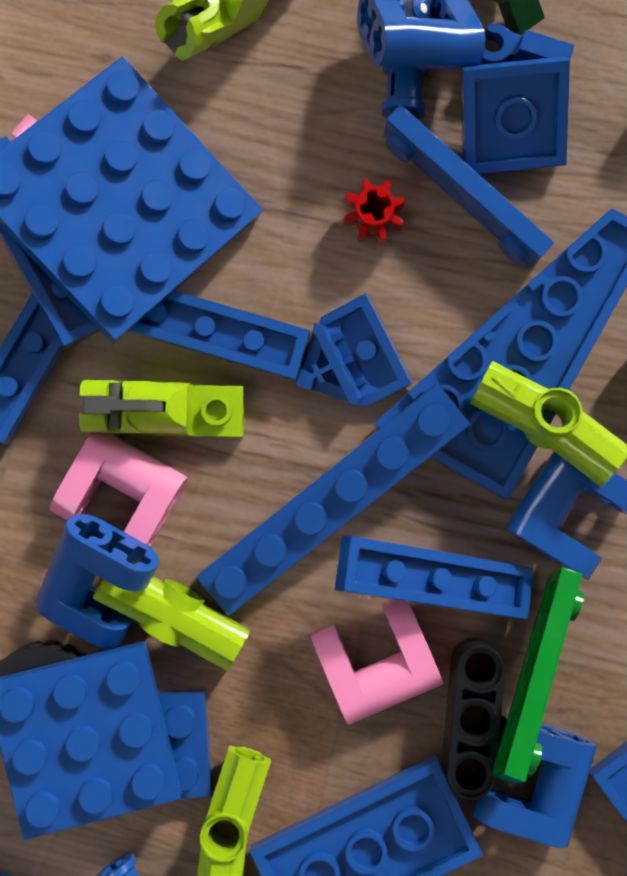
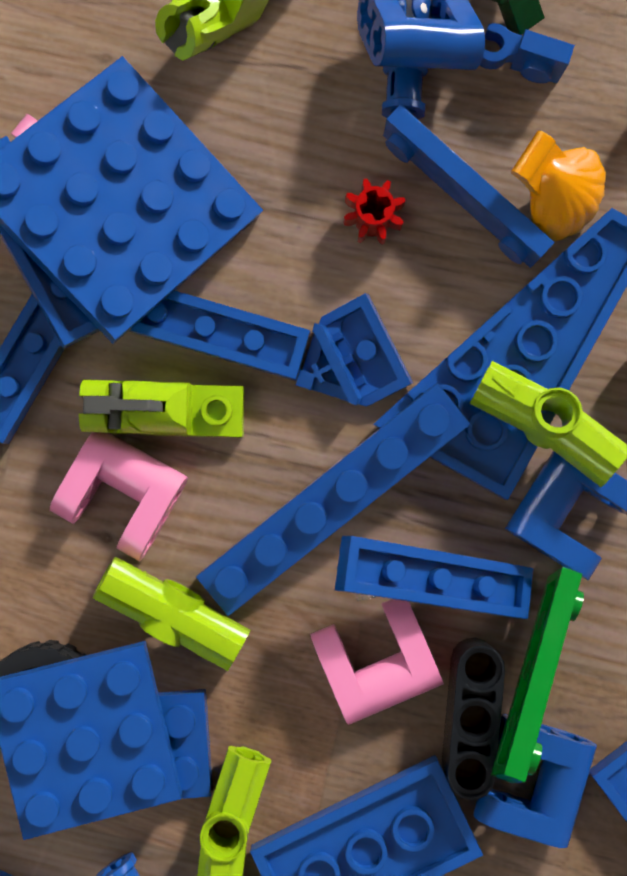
blue connector [35,514,159,649] -> none
blue plate [461,56,570,174] -> none
none -> light orange animal [511,130,606,241]

